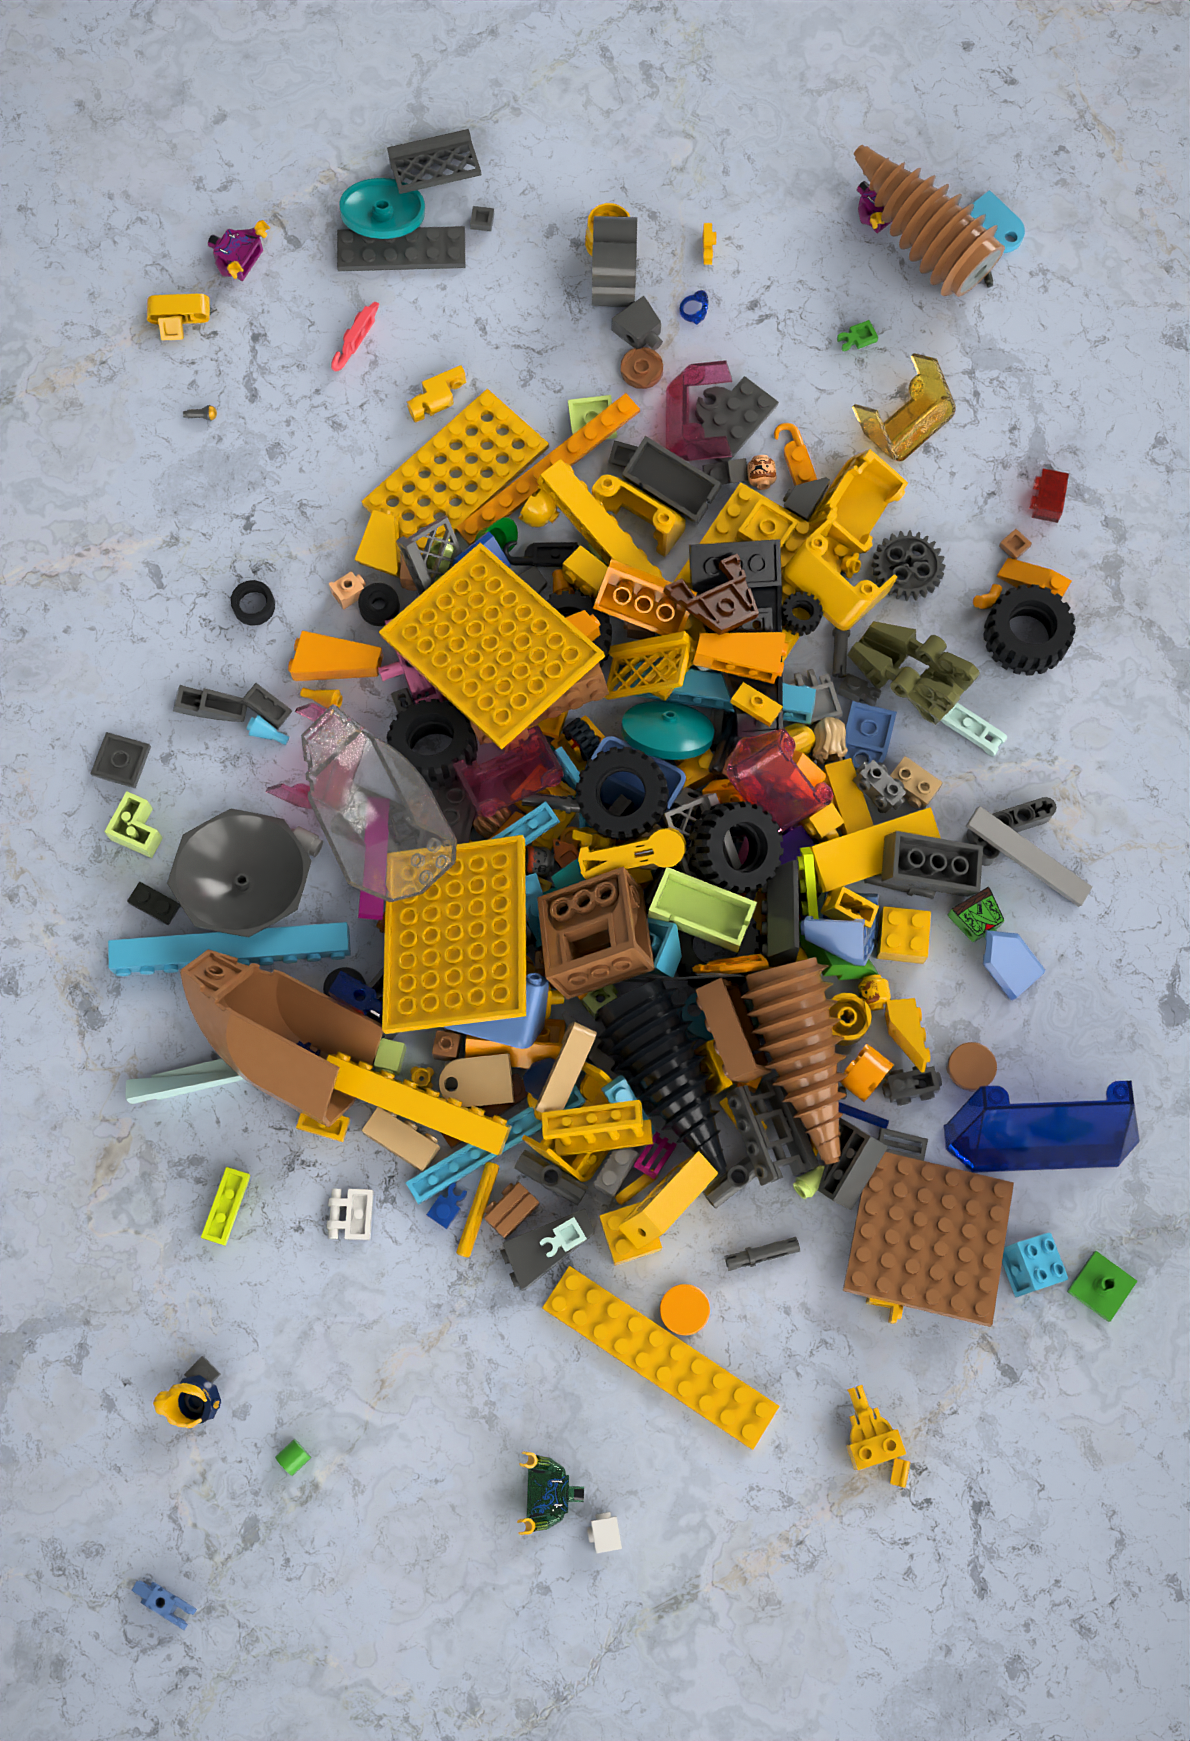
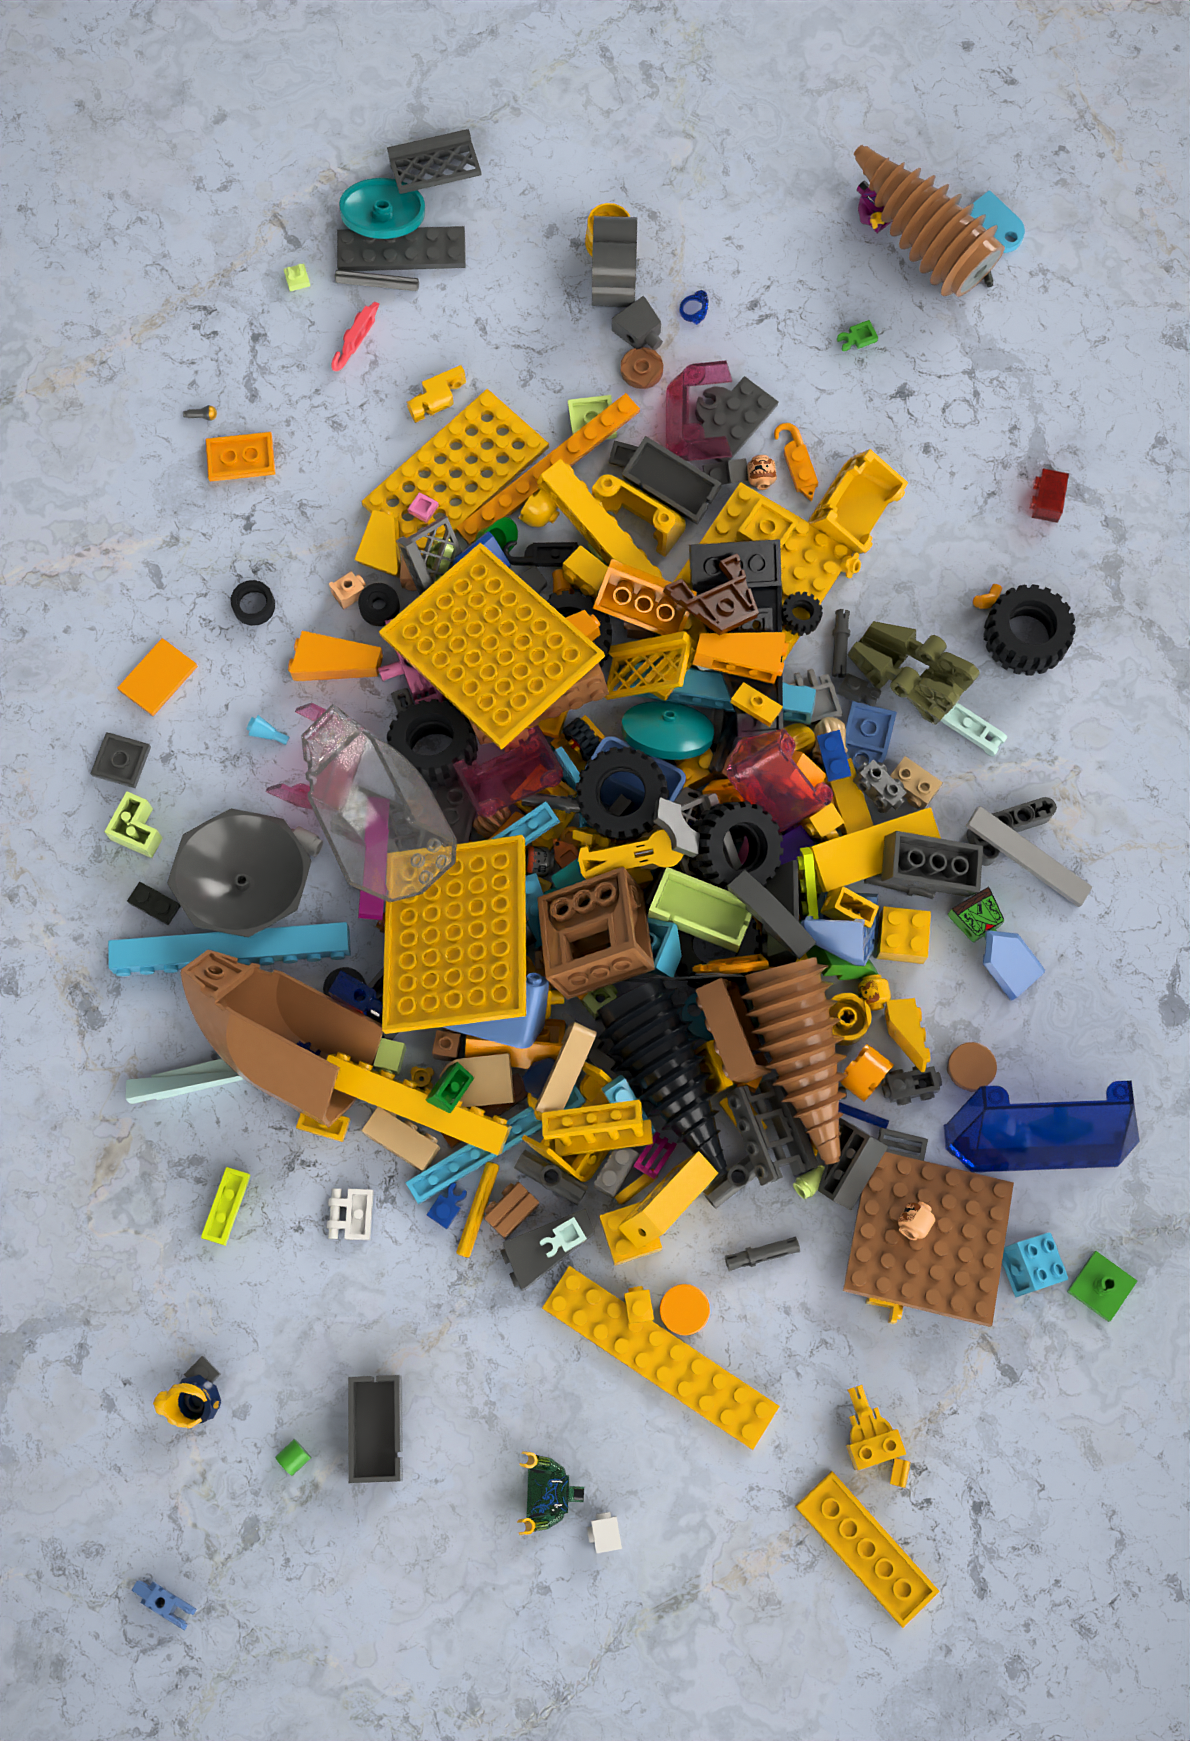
yellow beam [147,294,210,325] -> none
yellow plate [158,316,184,340] -> none
dark grey slope [173,685,247,722] -> none
magenta torso [208,220,270,281] -> none
dark grey plate [241,683,292,730] -> none
yellow cone [300,688,343,712] -> none
dark grey plate [470,206,494,231] -> none
yellow plate [702,223,716,265] -> none
dark grey slope [783,477,830,522] -> none
yellow windscreen [783,516,897,631] -> none
clear yellow windscreen [852,353,956,461] -> none
dark grey gear [871,530,946,601] -> none
light orange slope [996,558,1072,597] -> none
medium nougat plate [999,529,1032,560] -> none
none -> light orange tile [117,638,198,716]
none -> light orange tile [205,432,276,482]
none -> yellowish green tile [283,264,310,291]
none -> axle [335,270,419,291]
none -> dark grey piece [348,1375,403,1483]
none -> bright pink tile [407,492,439,523]
none -> green slope [425,1062,474,1113]
none -> yellow bracket [624,1286,654,1324]
none -> tile [653,797,700,858]
none -> dark grey slope [728,870,816,959]
none -> yellow tile [795,1471,940,1628]
none -> blue brick [816,730,851,782]
none -> light nougat head [898,1201,935,1240]

